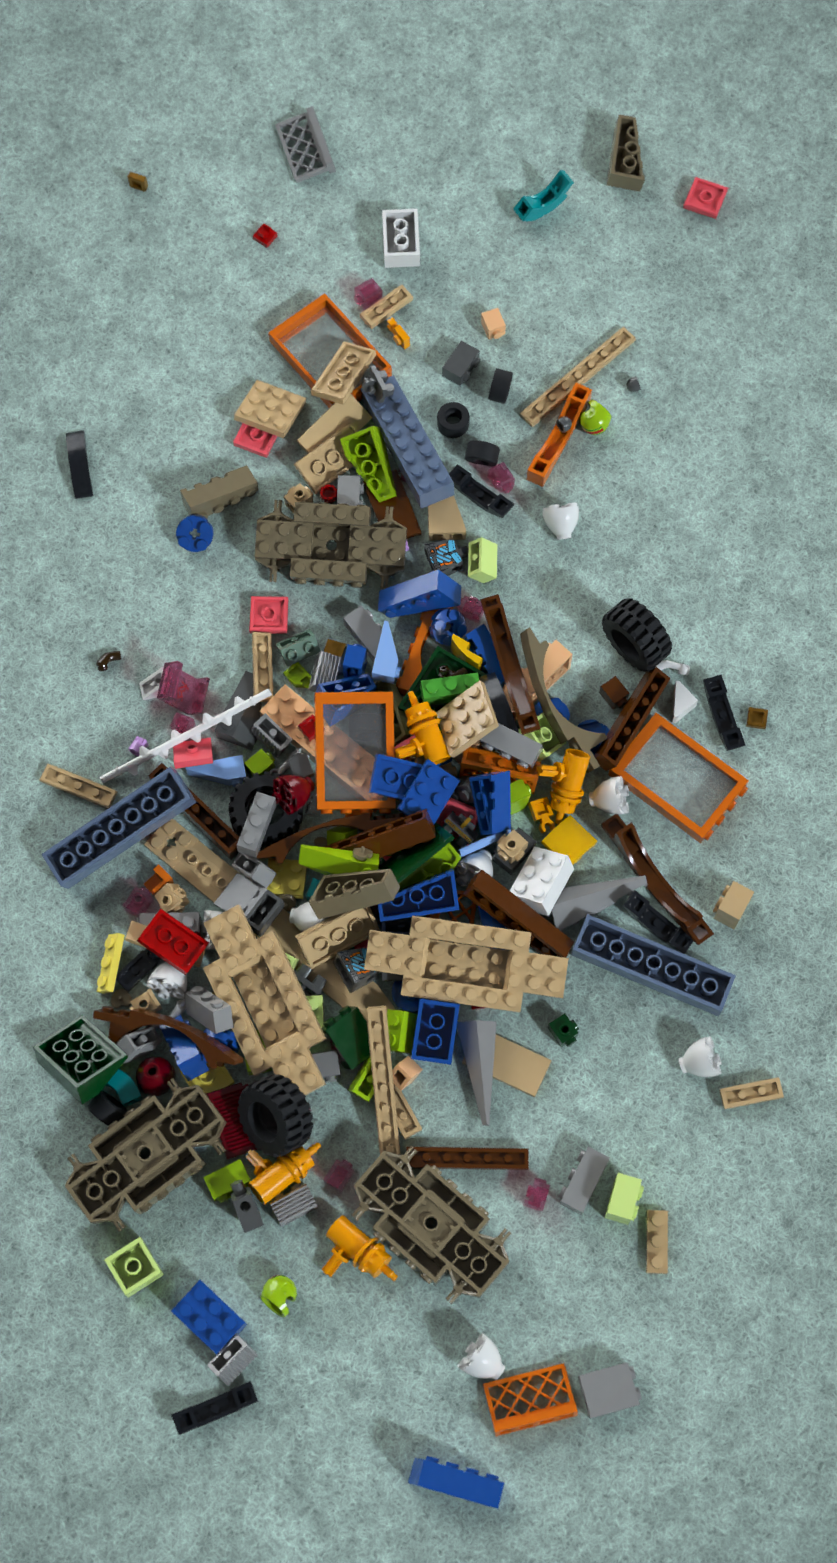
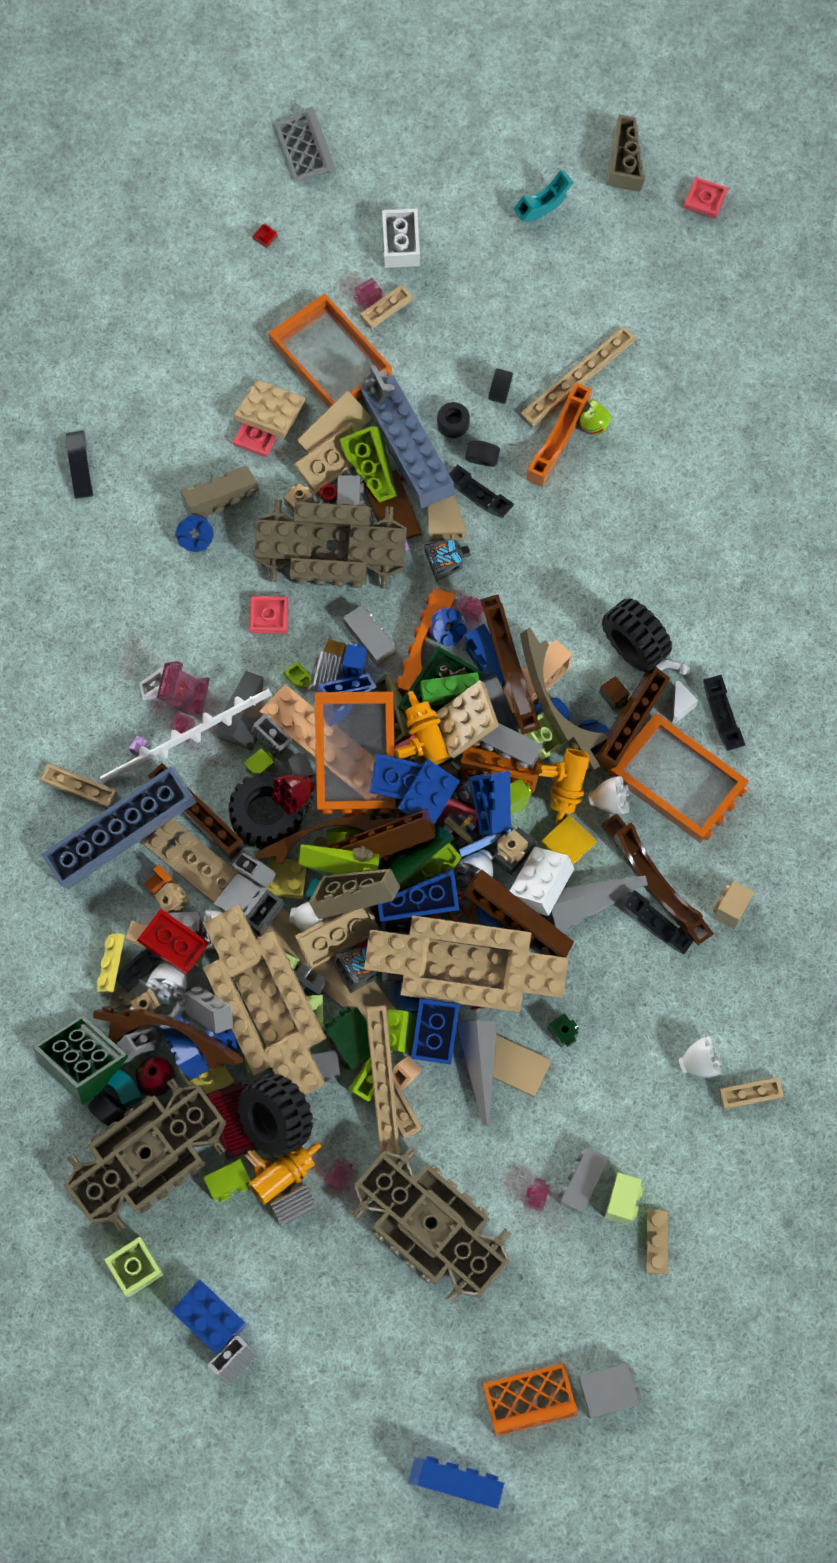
dark brown arm [96,651,121,672] -> none
clear pink brick [122,886,153,918] -> none
pearl gold tile [128,172,148,192] -> none
black slope [171,1381,258,1435] -> none
coral plate [173,737,213,769] -> none
light blue slope [186,755,247,787] -> none
dark grey torso [230,1180,264,1233] -> none
light grey brick [237,792,276,858] -> none
tan tile [252,632,273,702] -> none
lime helmet [260,1275,297,1318] -> none
white piece [270,748,310,776] -> none
sand green bracket [275,629,321,666] -> none
dark tan piece [278,894,296,912] -> none
red tile [297,714,325,742] -> none
tan tile [311,341,376,405] -> none
light orange piece [322,1215,398,1281] -> none
light blue slope [372,621,401,684] -> none
blue wedge [378,569,461,618] -> none
light orange plate [387,317,410,350] -> none
reddish brown plate [406,1147,529,1170] -> none
dark grey brick [442,341,481,386] -> none
yellow slope [451,634,482,671] -> none
white piece [458,1333,505,1380] -> none
yellowish green brick [468,537,498,583] -> none
light nougat brick [481,308,506,339] -> none
clear pink brick [487,462,515,493] -> none
light orange plate [528,797,555,833] -> none
white piece [542,502,579,540] -> none
dark grey hinge [556,416,572,433] -> none
sand blue brick [571,914,736,1017] -> none
dark grey hinge [626,376,641,392] -> none
pearl gold tile [746,707,768,729] -> none

